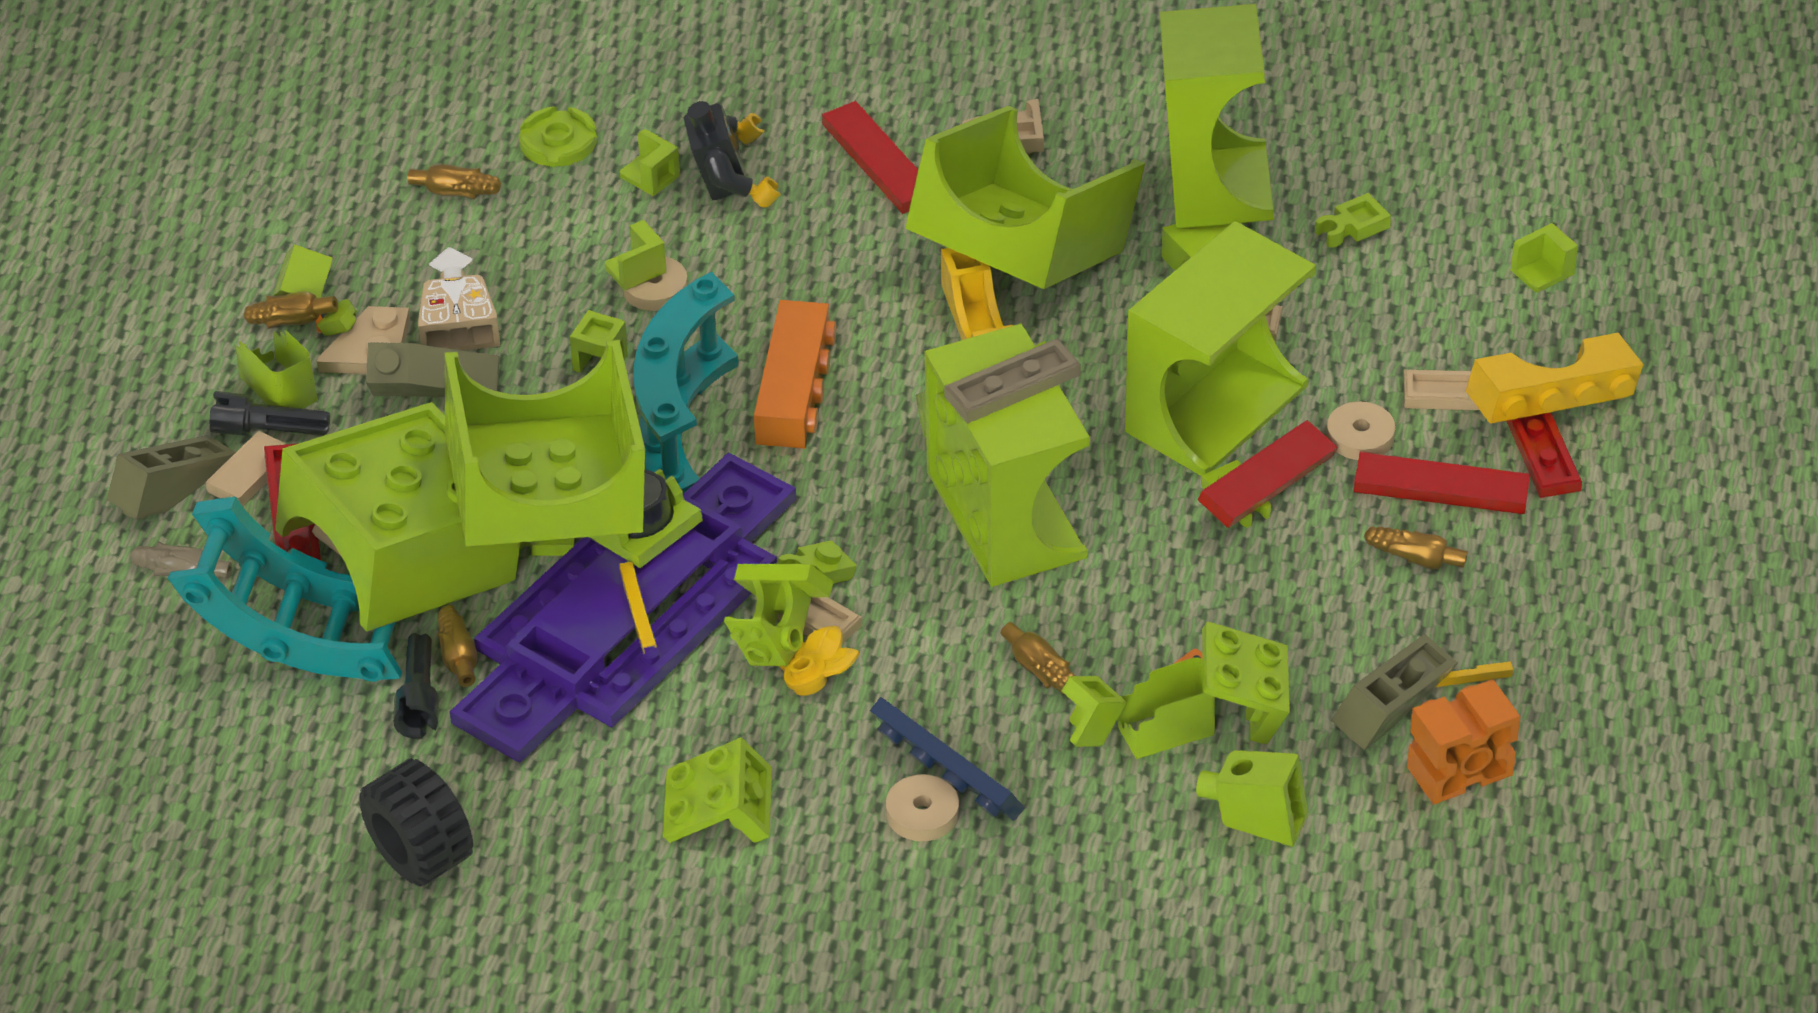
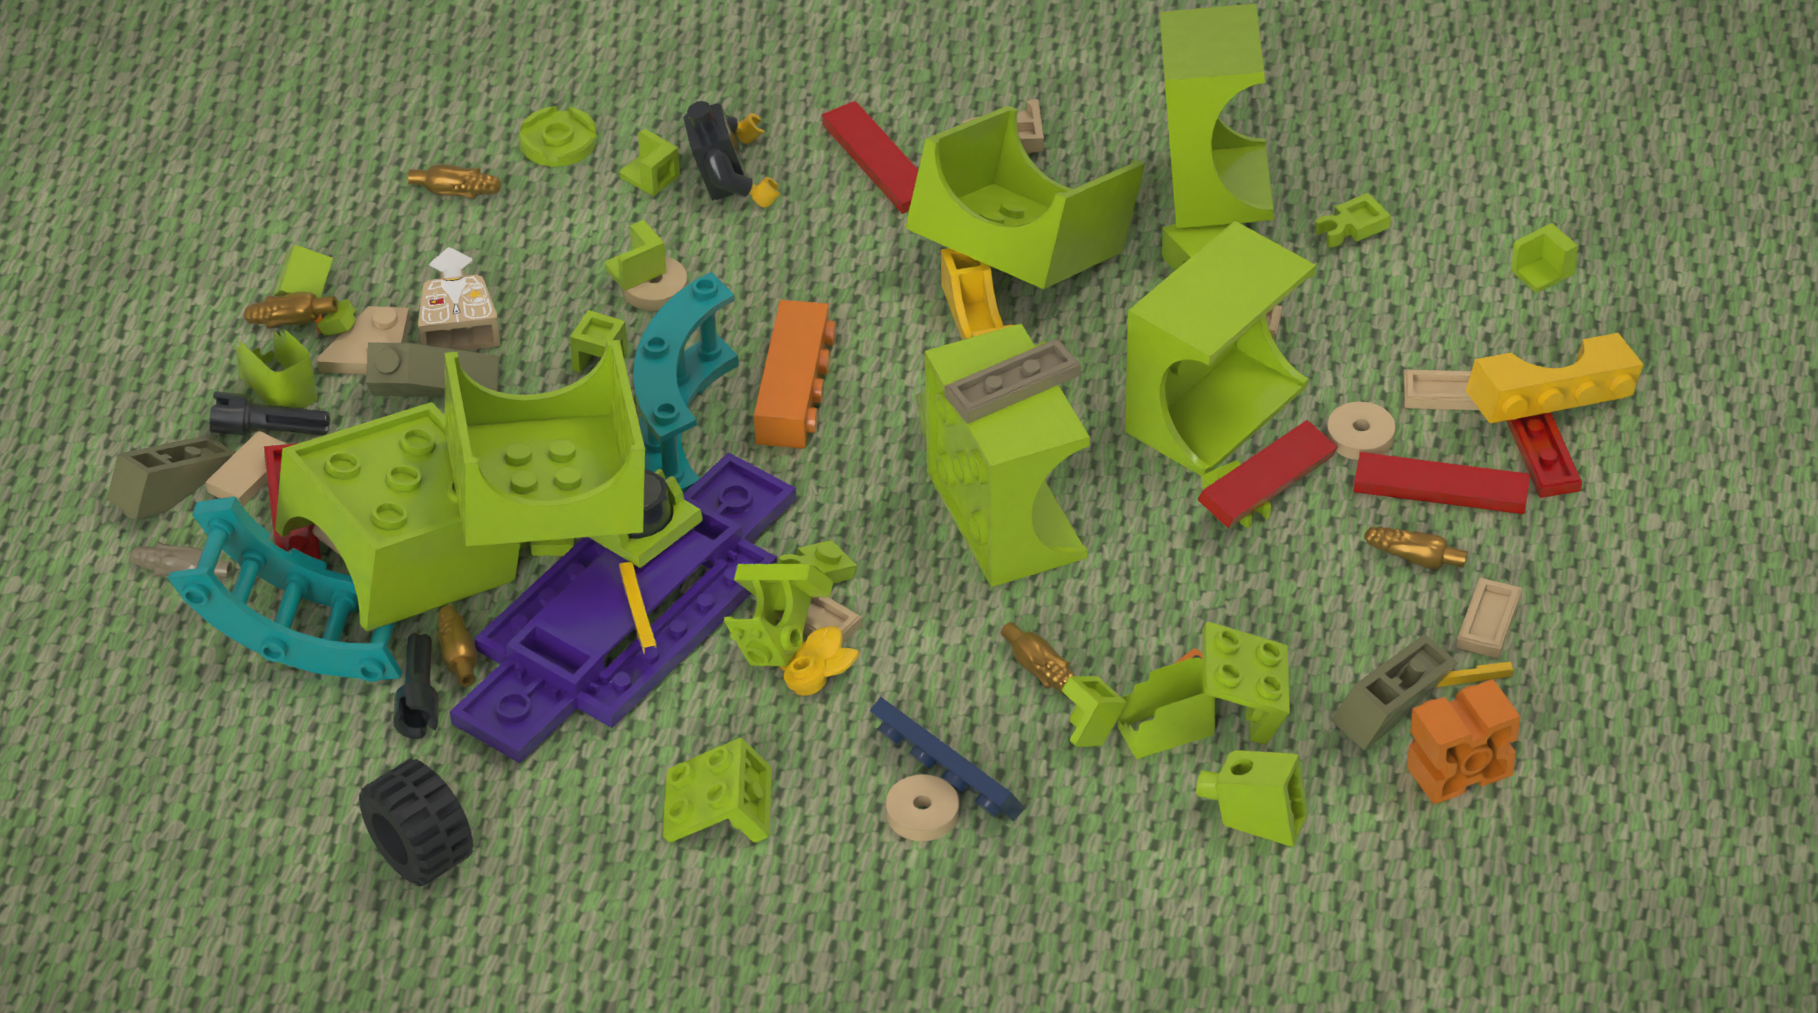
none -> tan tile [1456,578,1522,659]

